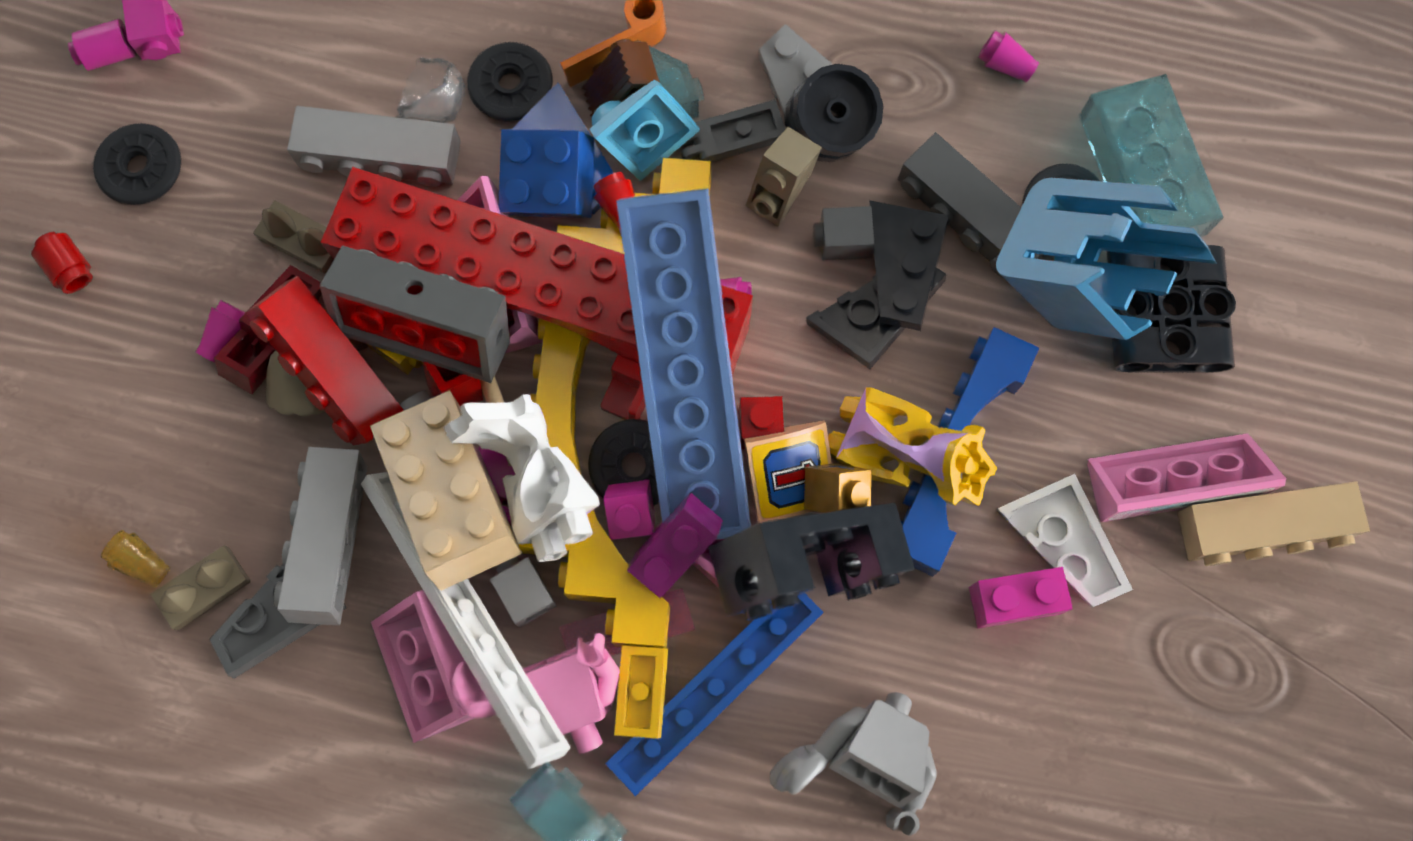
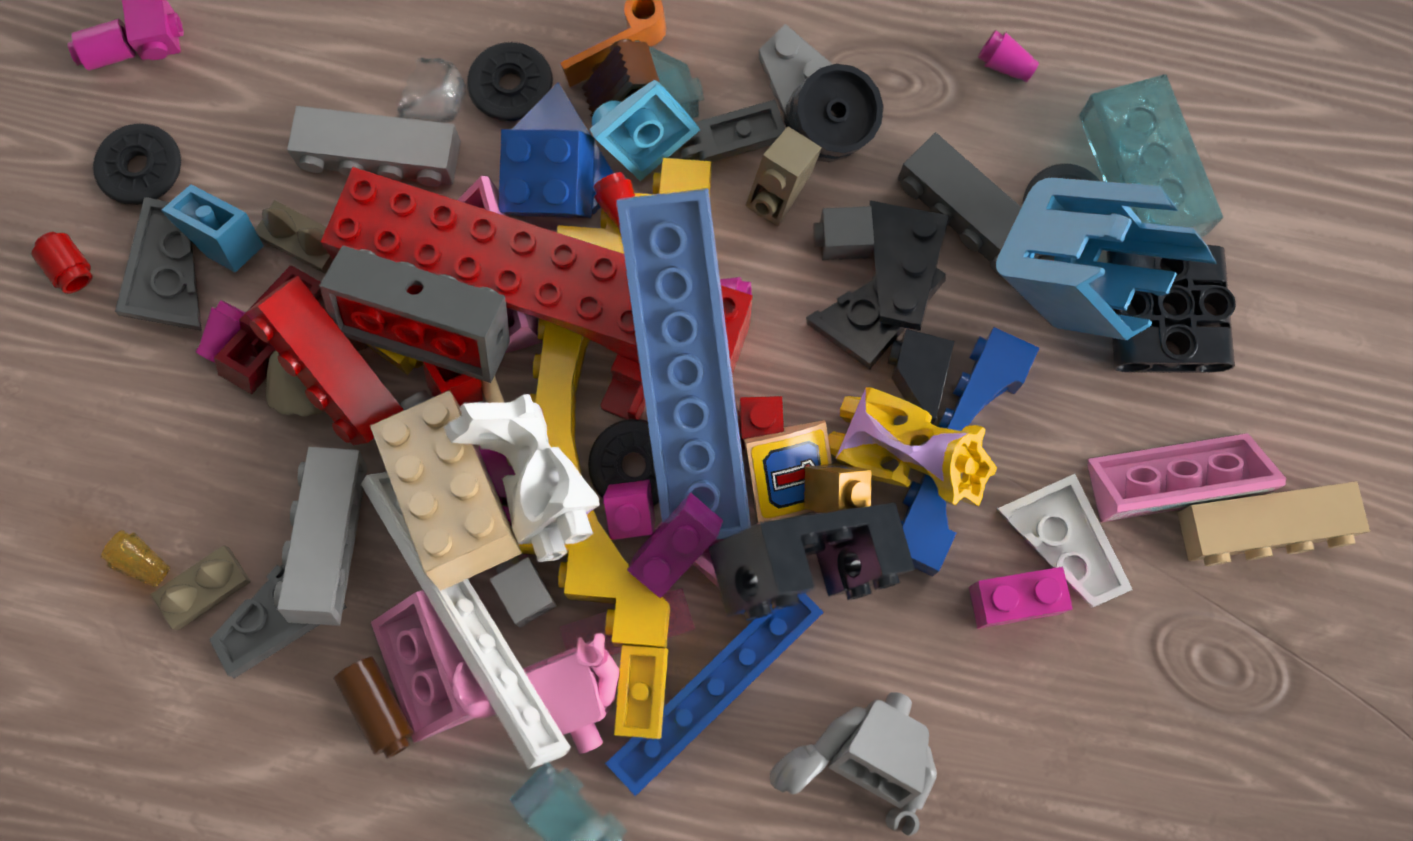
none -> dark grey wing [115,197,202,331]
none -> dark azure slope [162,184,263,272]
none -> reddish brown brick [334,656,414,759]
none -> black slope [888,329,955,424]

